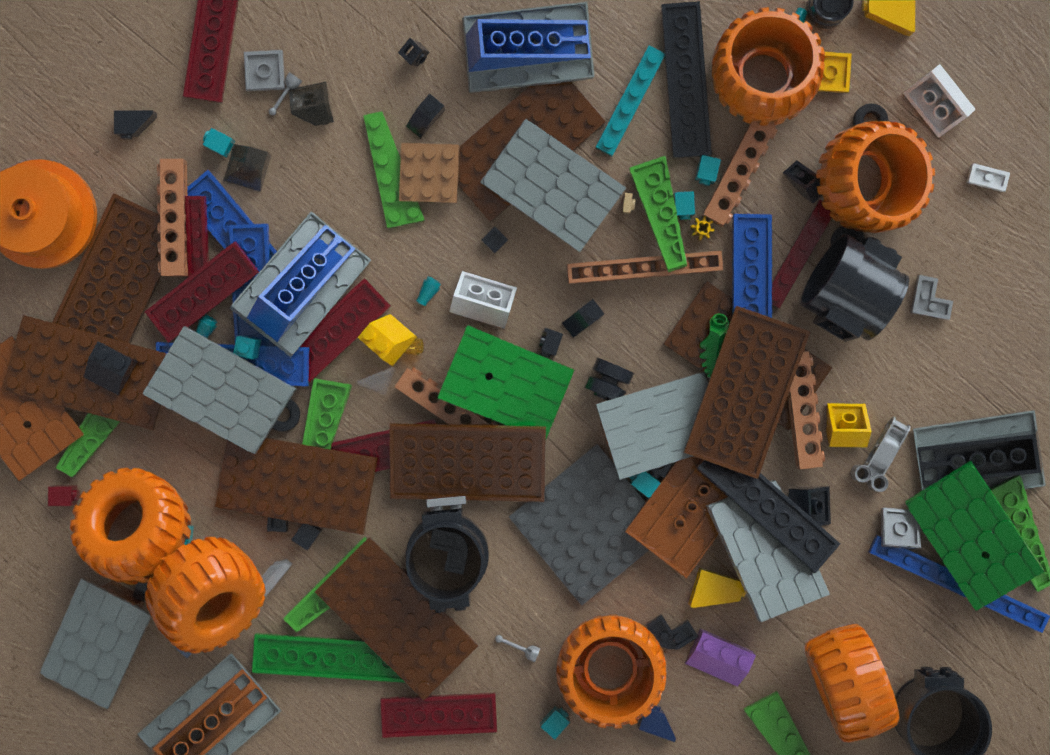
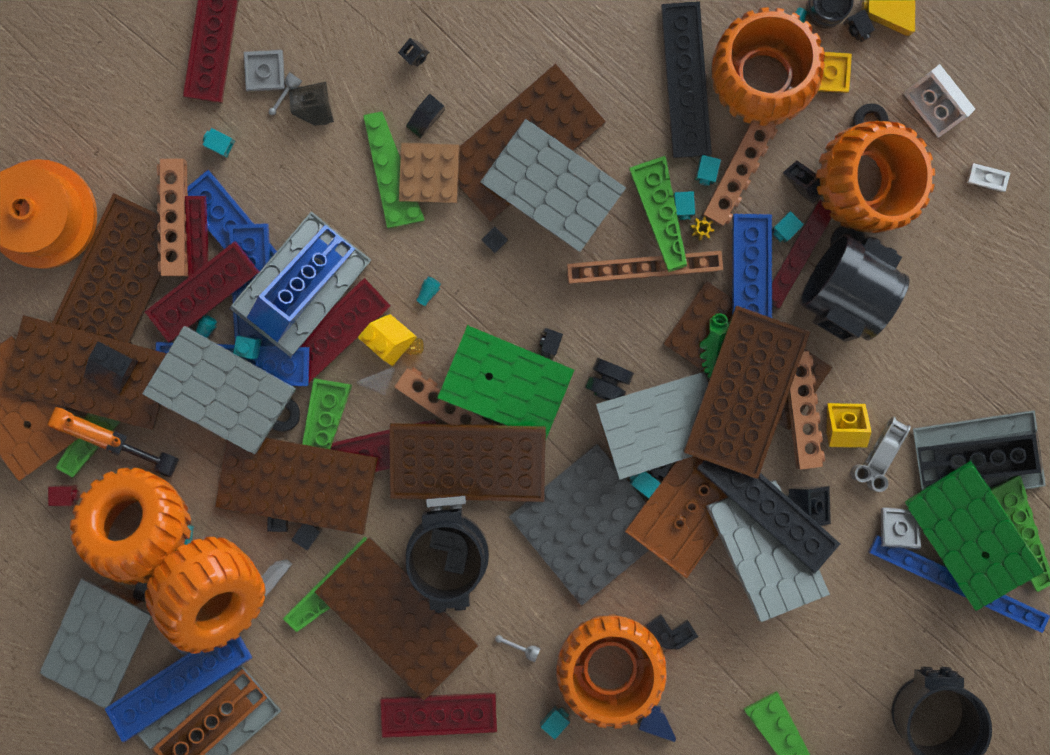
black slope [114,110,157,140] -> none
clear smoke slope [223,144,271,192] -> none
green plate [252,633,406,683] -> none
white slope [449,271,517,329] -> none
piece [462,2,595,93] -> none
black slope [562,299,604,338] -> none
teal plate [595,45,665,157] -> none
tan plate [621,193,636,215] -> none
medium lavender slope [685,628,756,687] -> none
yellow slope [688,567,746,608] -> none
orange tyre [805,624,899,743] -> none
light grey plate [910,275,953,320] -> none
none -> orange piece [47,407,179,478]
none -> blue plate [105,636,253,742]
none -> teal brick [772,211,804,243]
none -> black brick [843,9,875,42]

